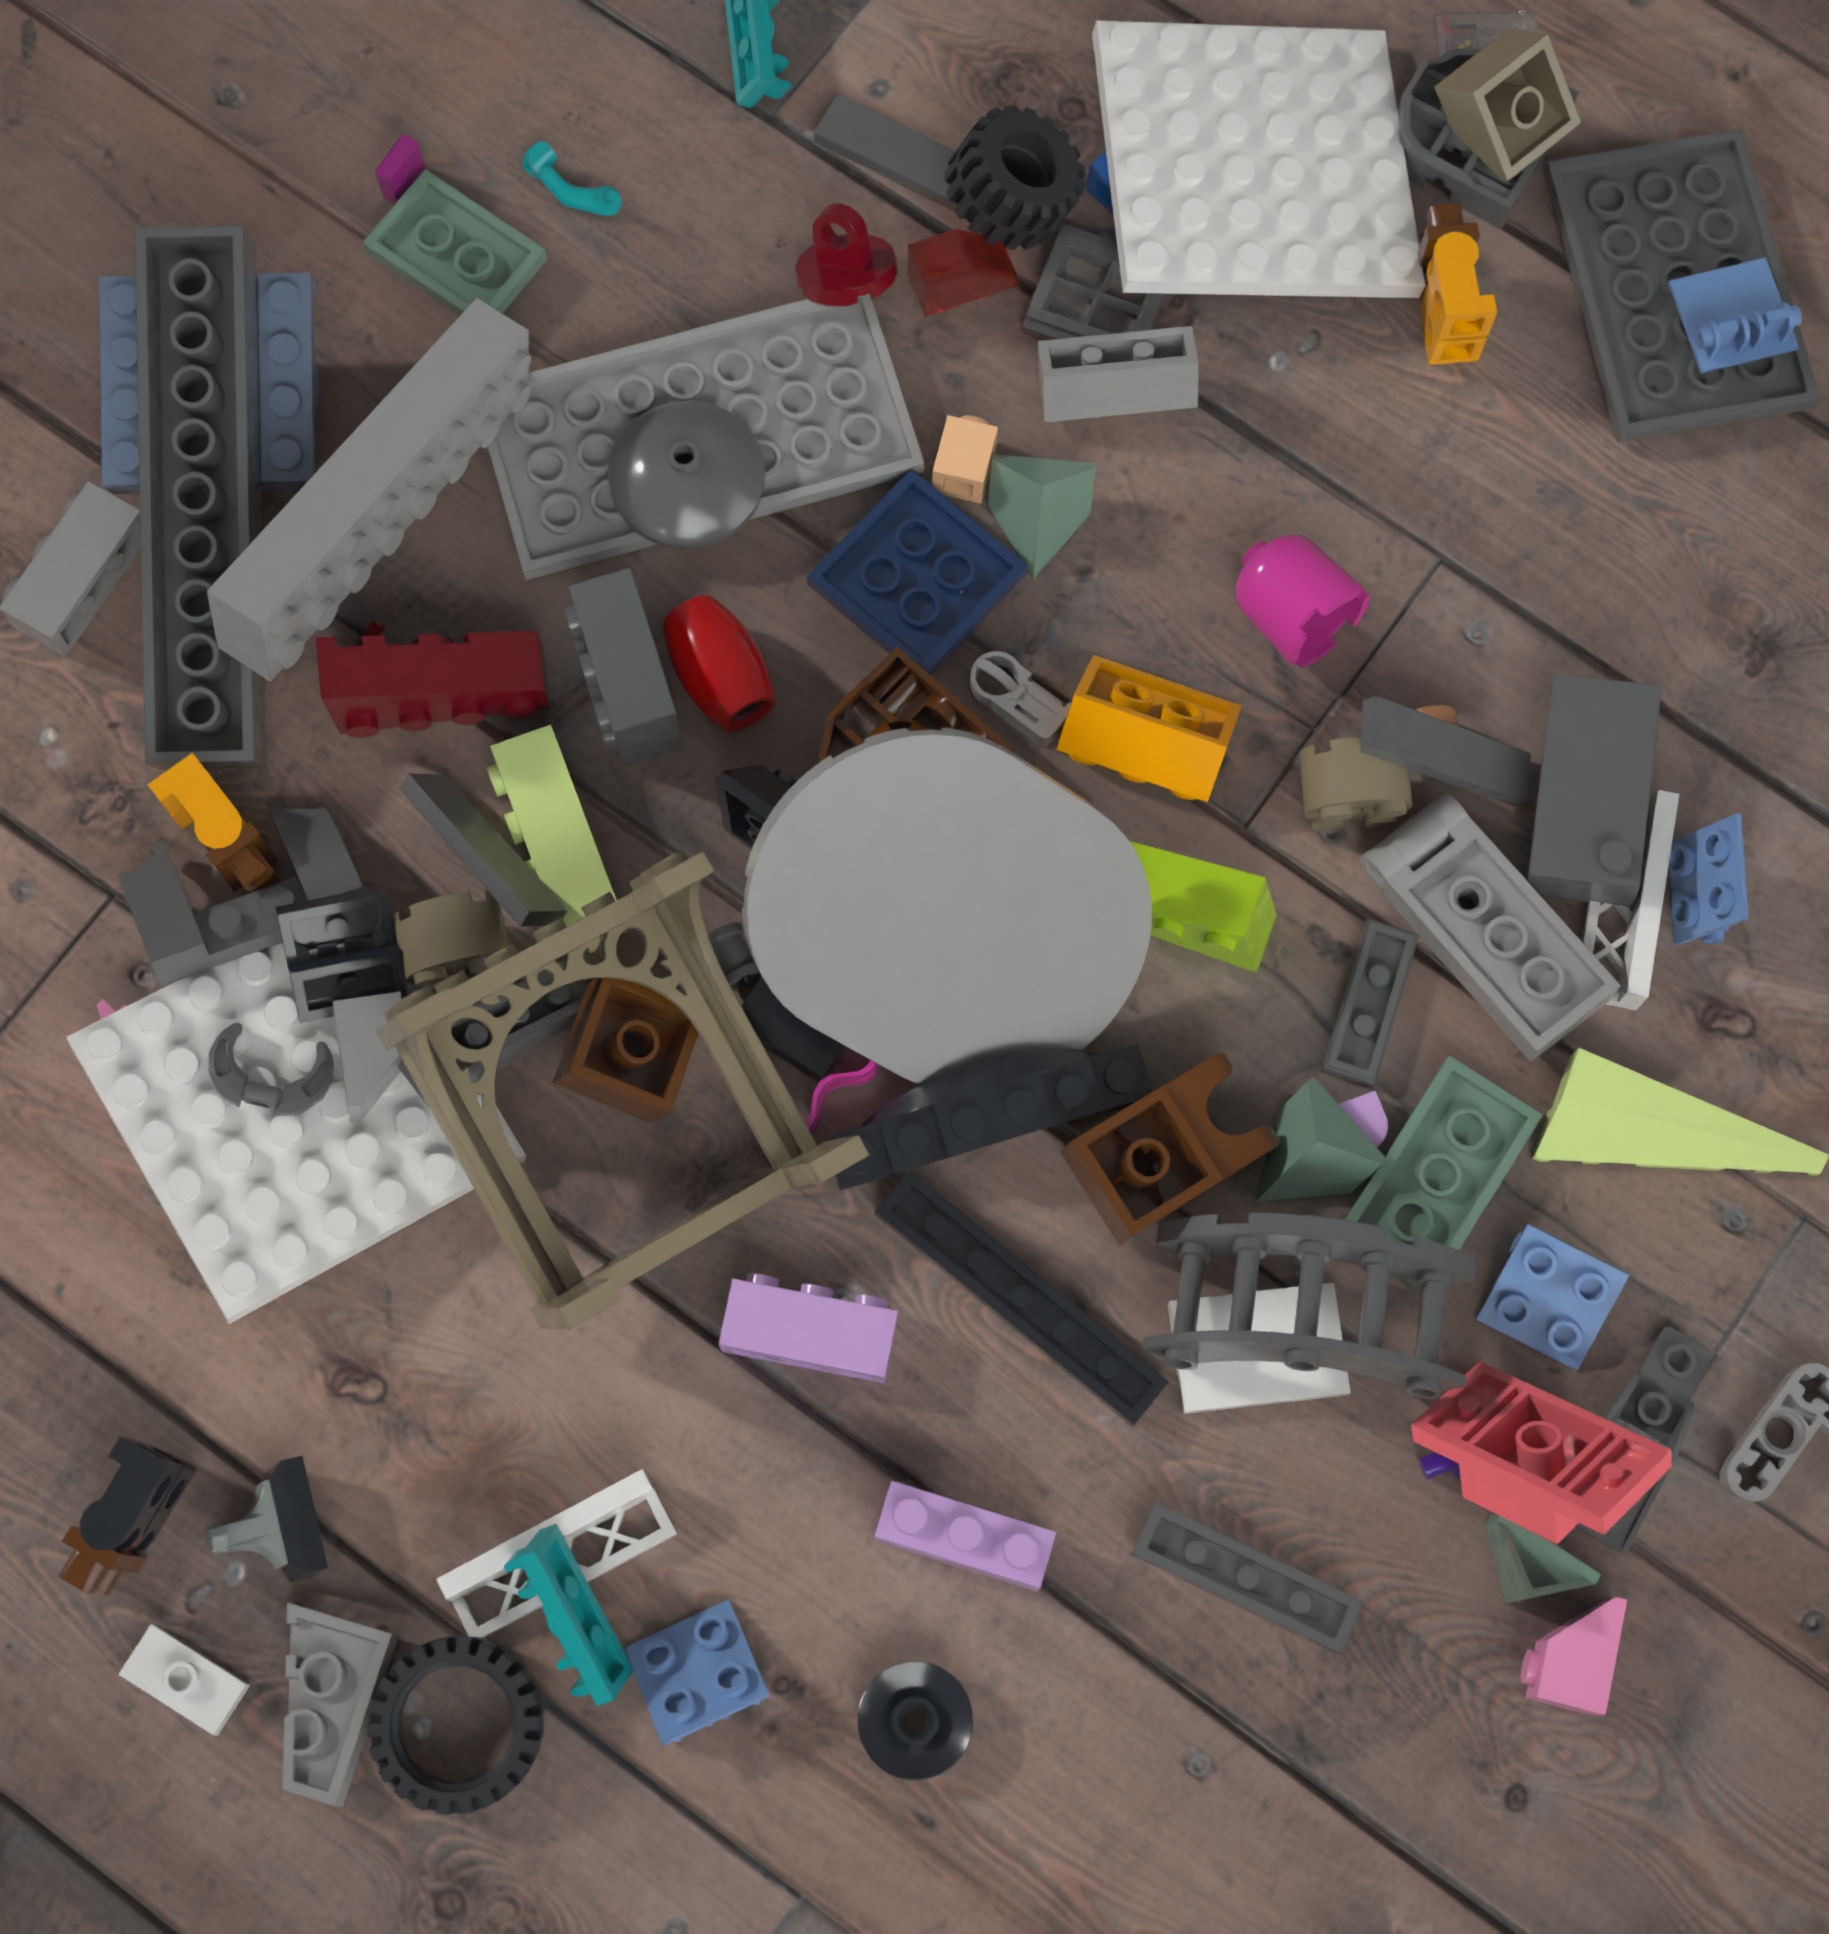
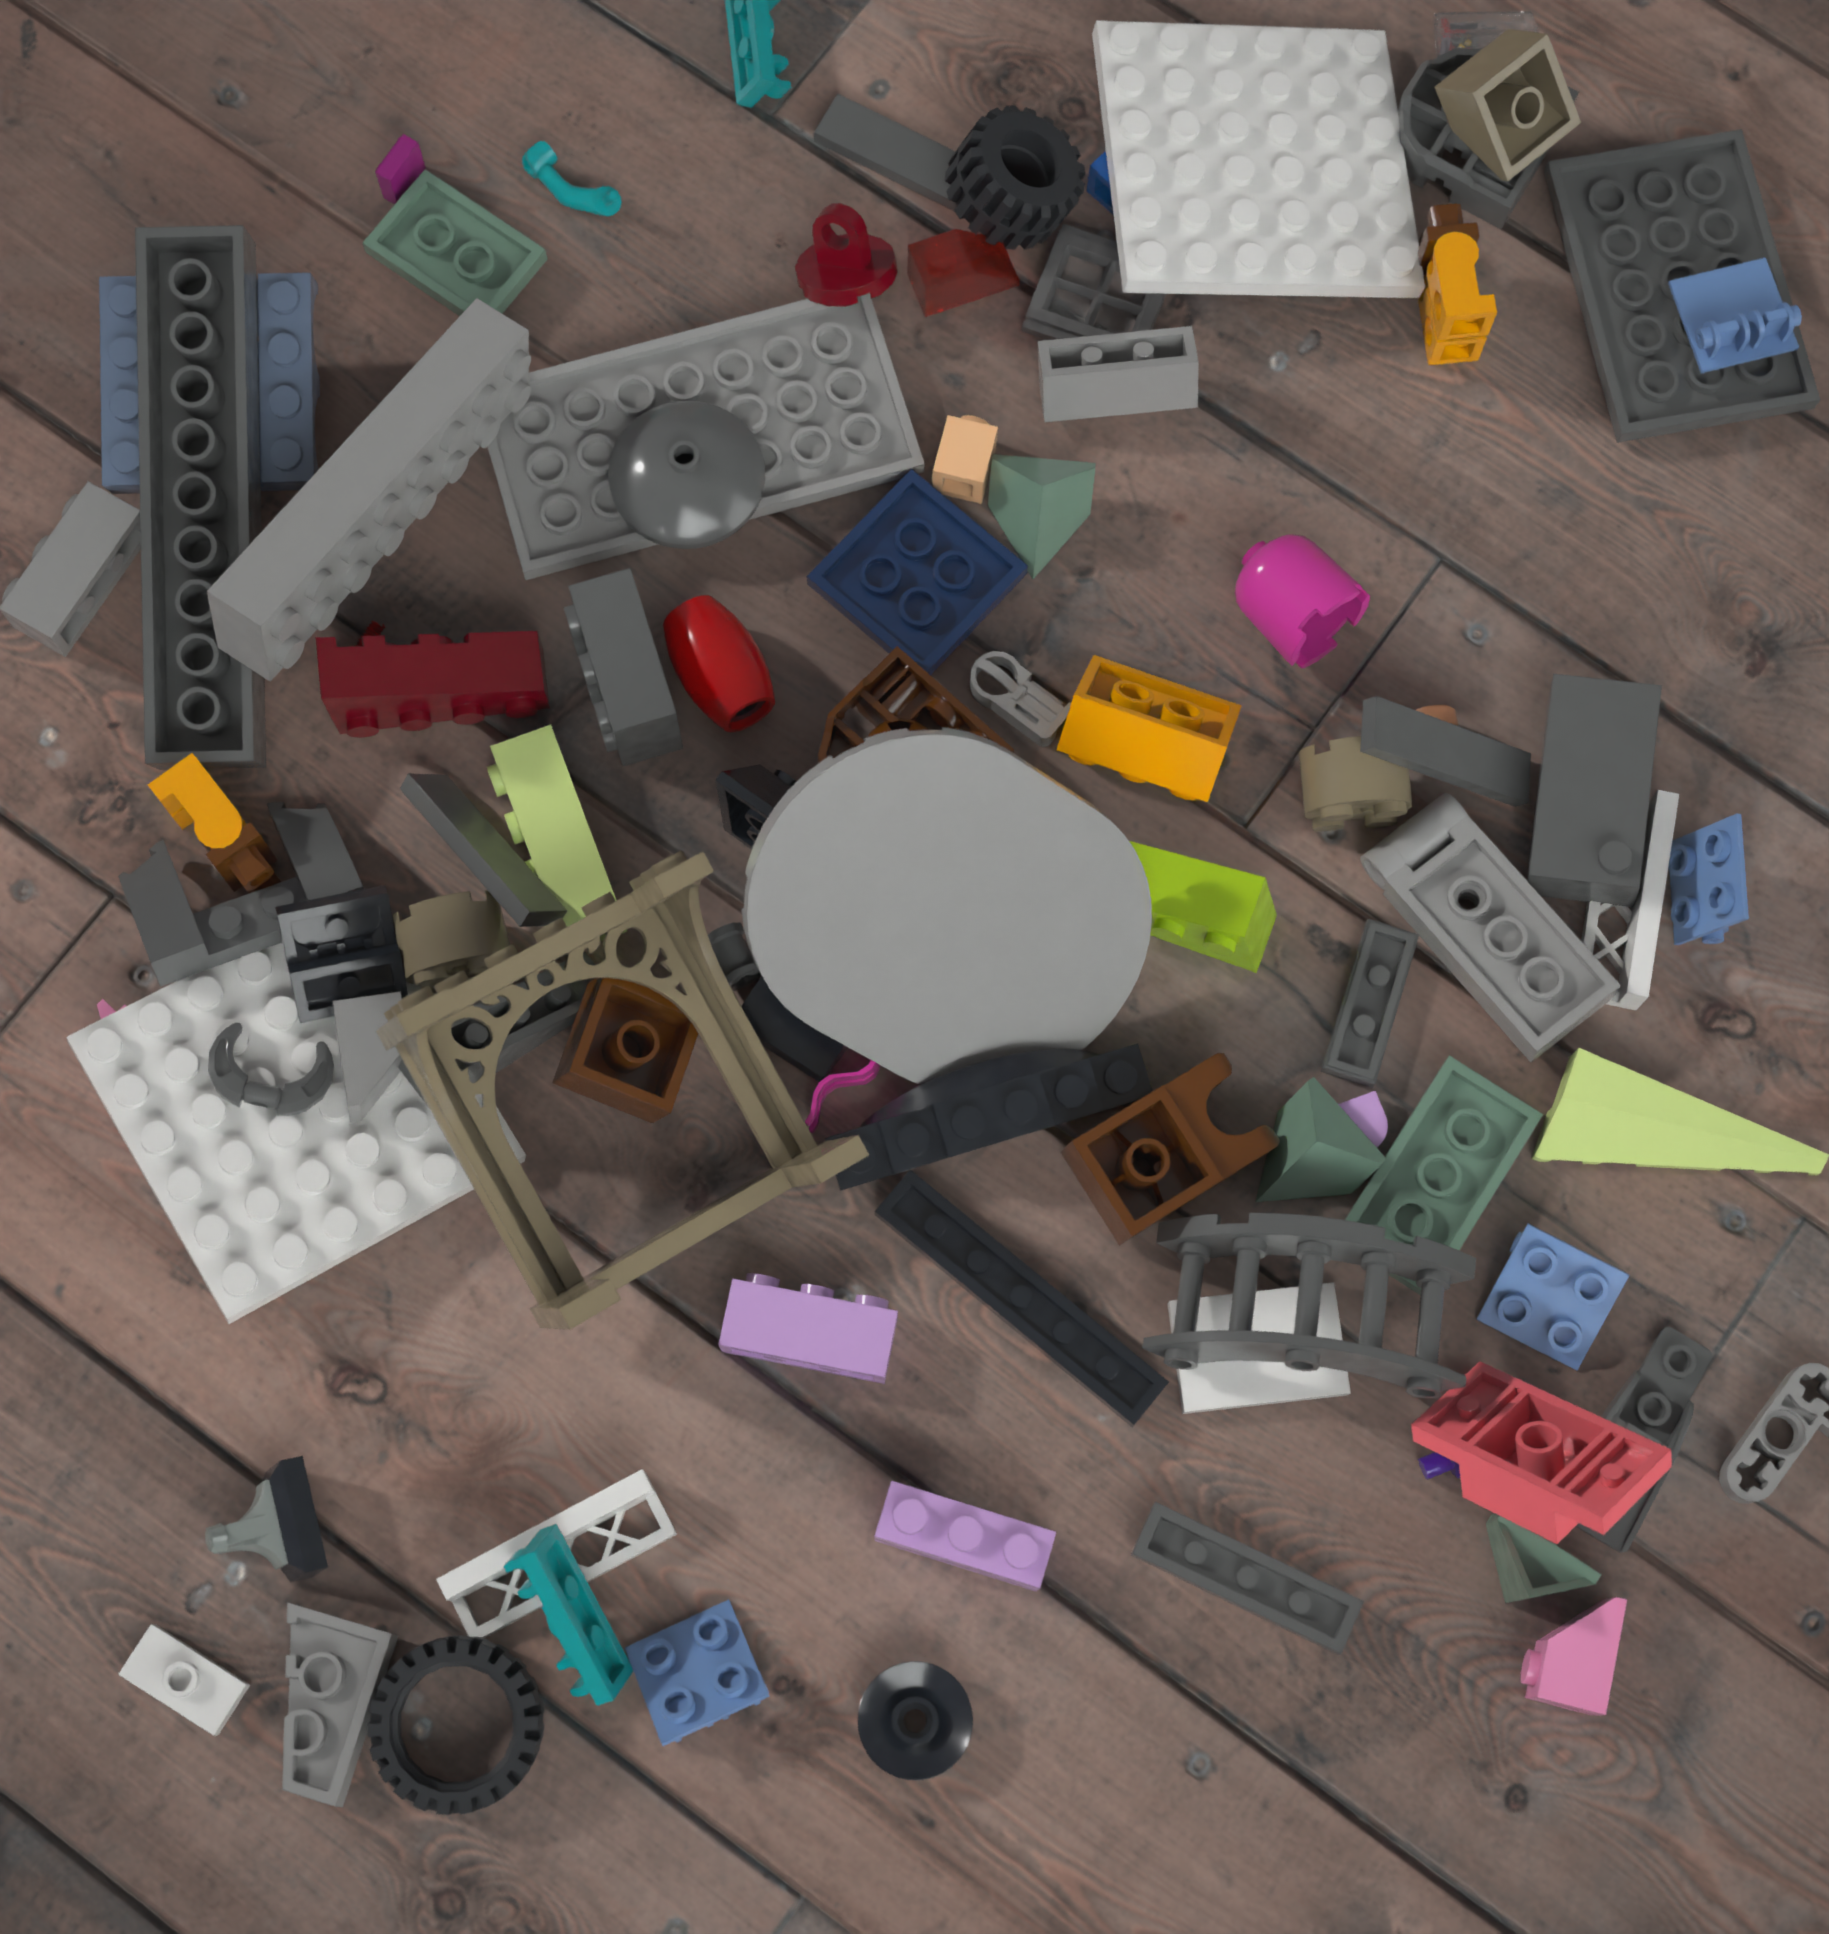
black hips [58,1436,196,1595] -> none

